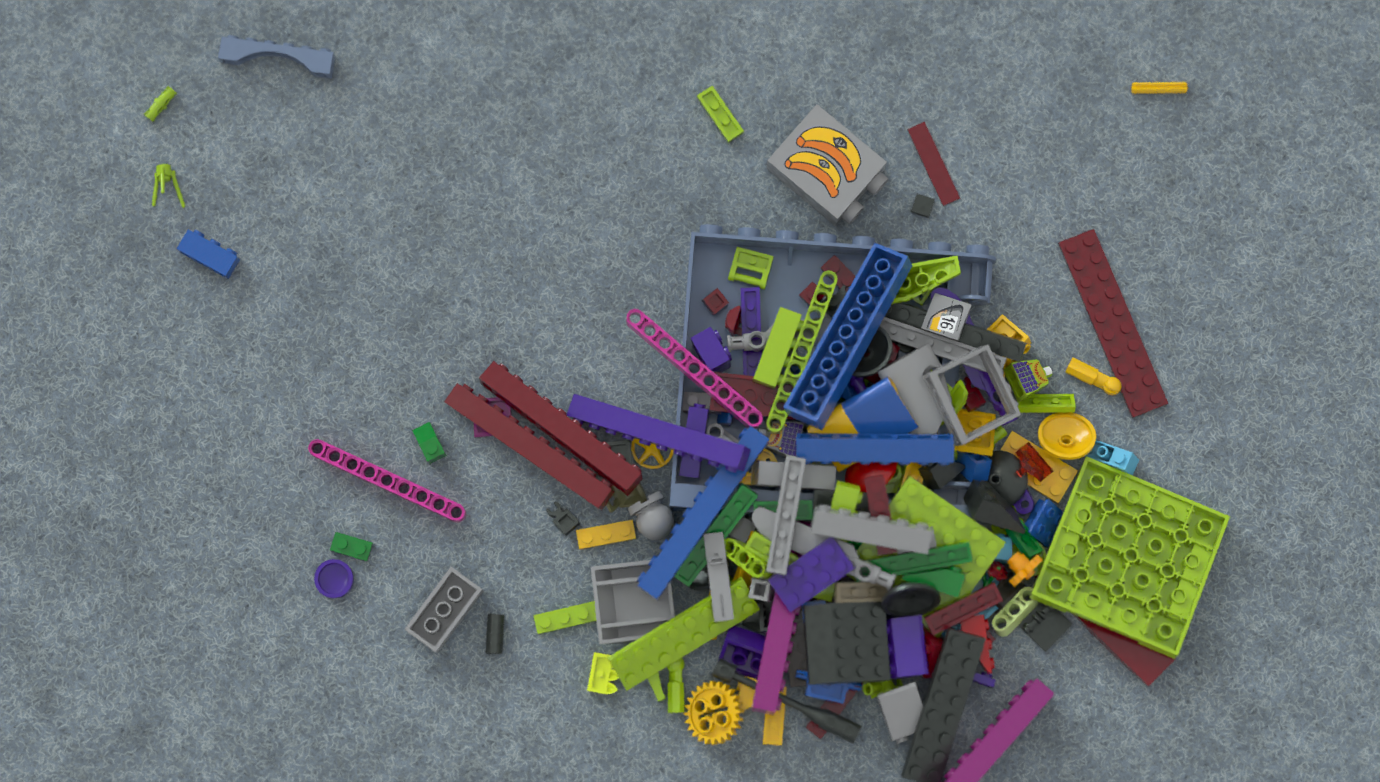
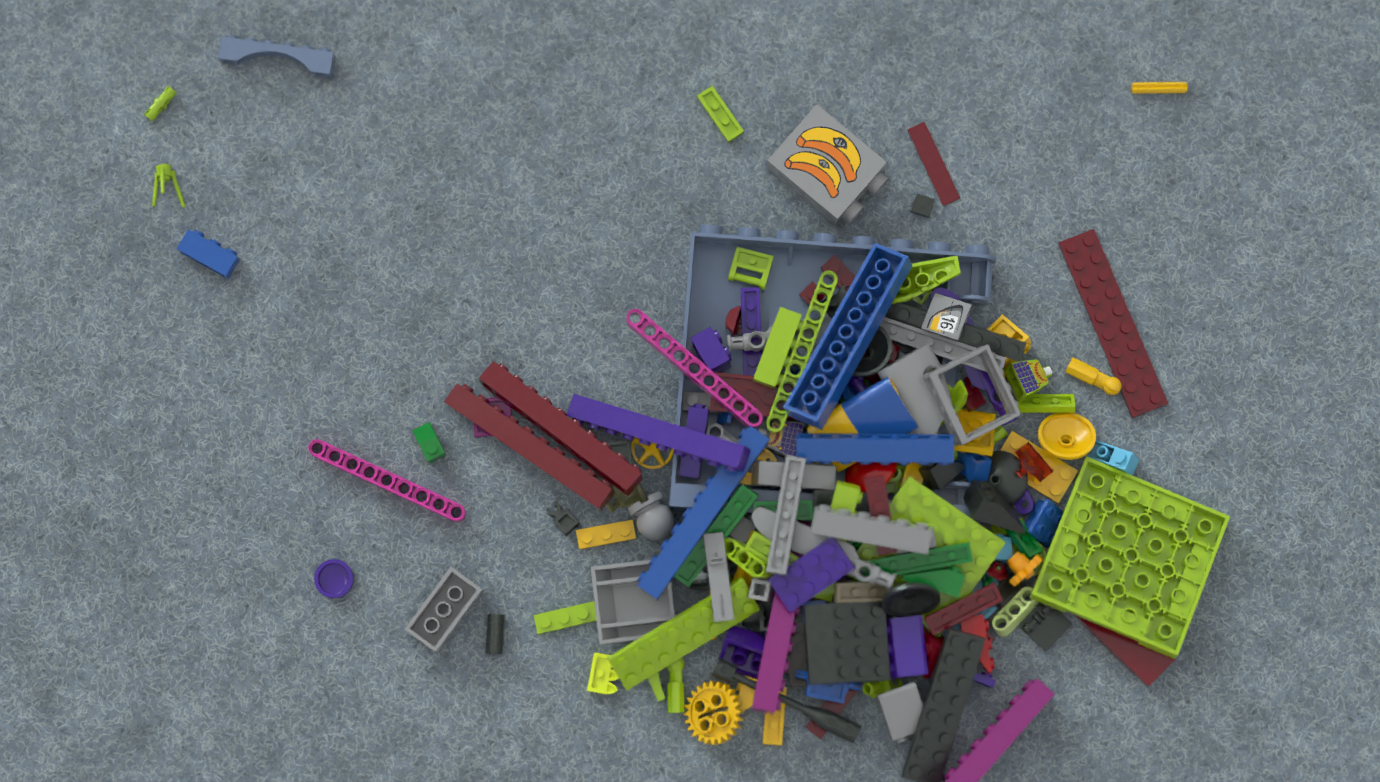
green plate [330,532,373,561] -> none
dark red plate [701,288,729,315] -> none

